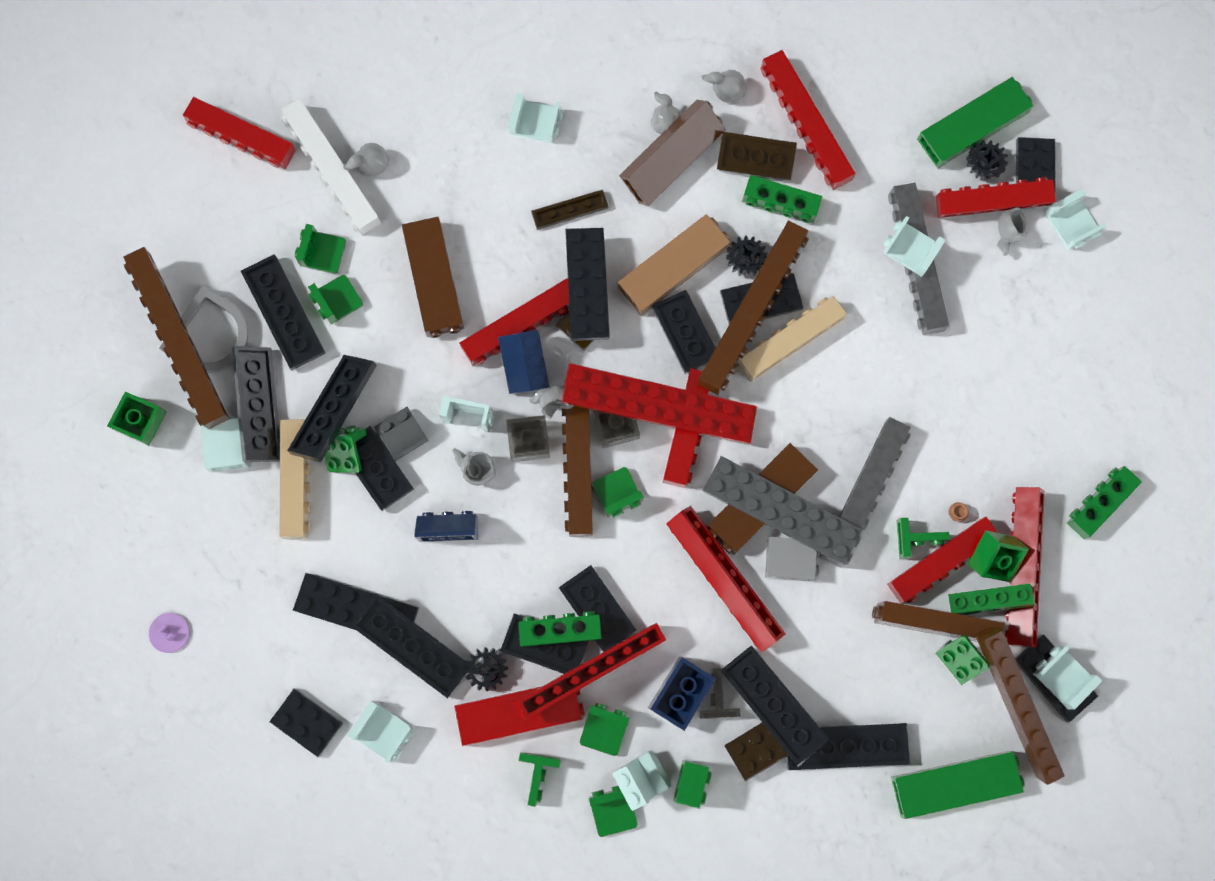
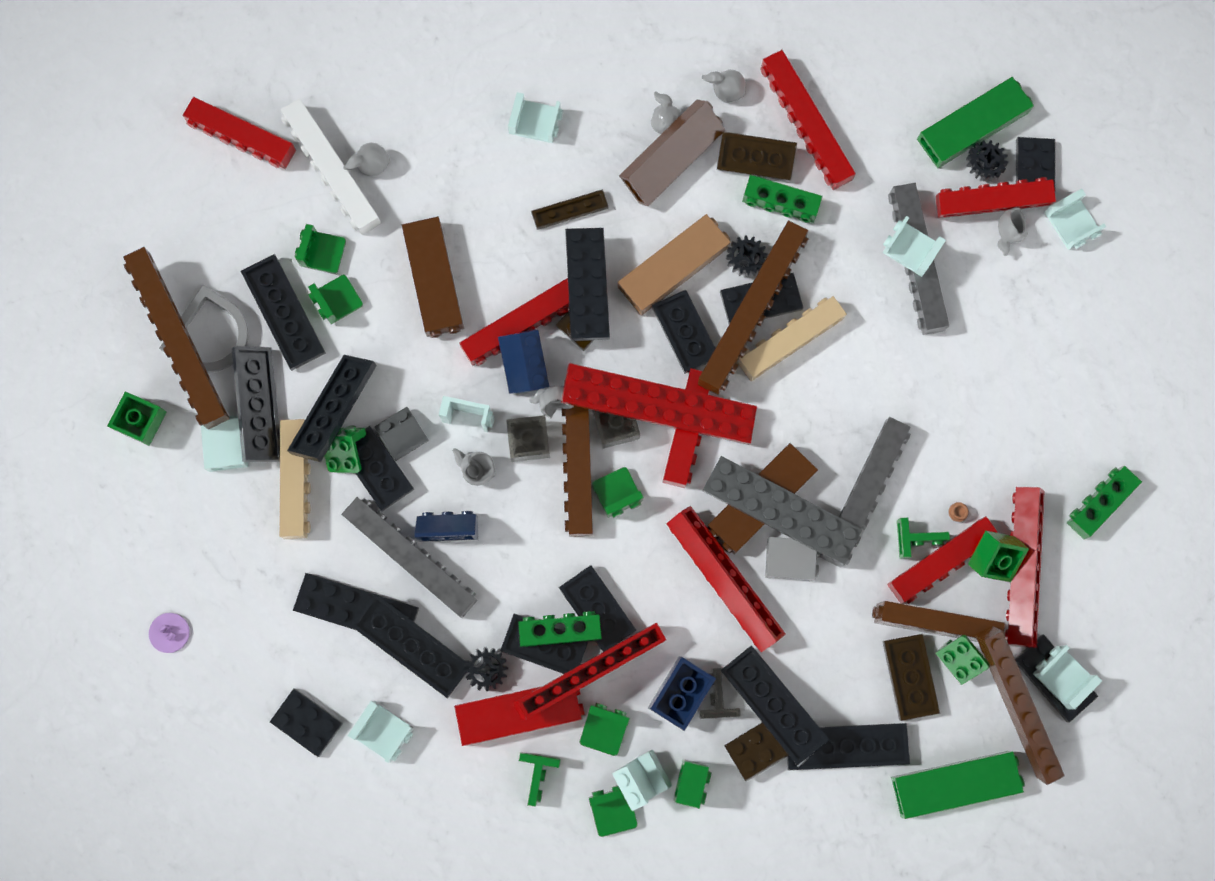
green brick [948,583,1036,615] -> none
none -> flat silver brick [341,497,478,618]
none -> dark brown plate [882,634,940,721]

